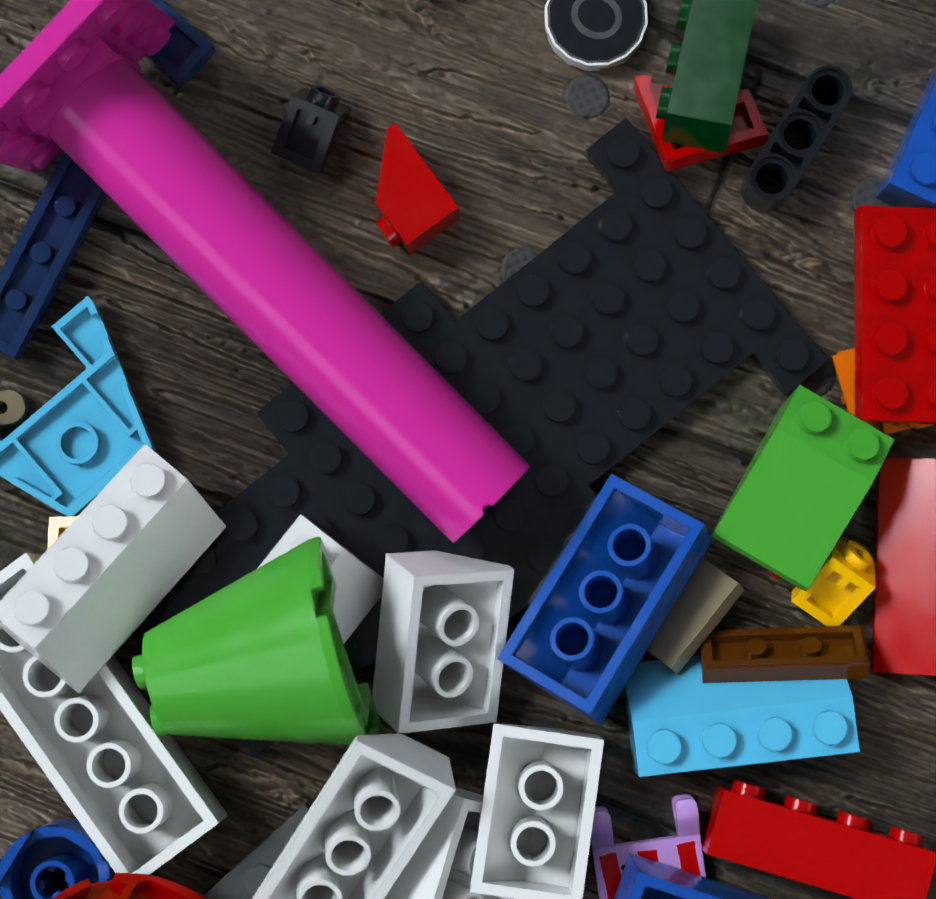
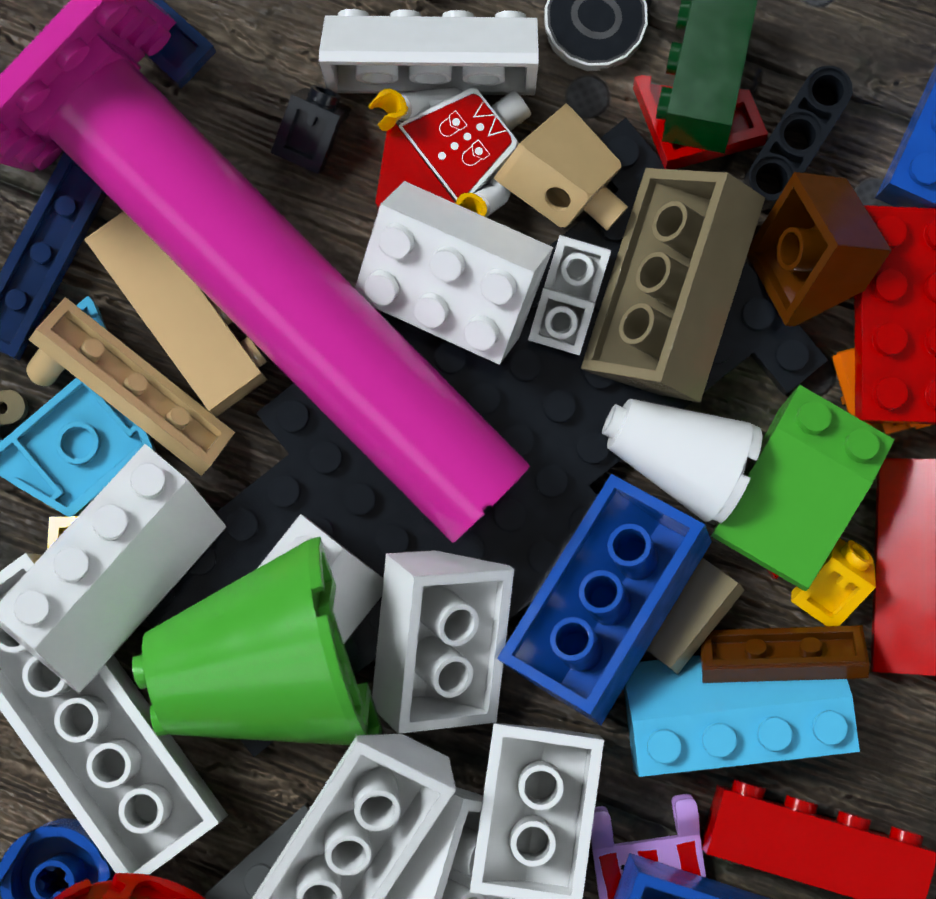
none -> tan piece [26,297,235,476]
none -> tan brick [84,211,268,417]
none -> white slope [319,9,539,95]
none -> white brick [355,181,553,365]
none -> torso [368,87,531,217]
none -> tan torso [494,103,628,231]
none -> white slope [528,235,611,356]
none -> dark tan slope [581,168,765,402]
none -> white cone [602,399,763,525]
none -> reddish brown slope [747,172,892,326]

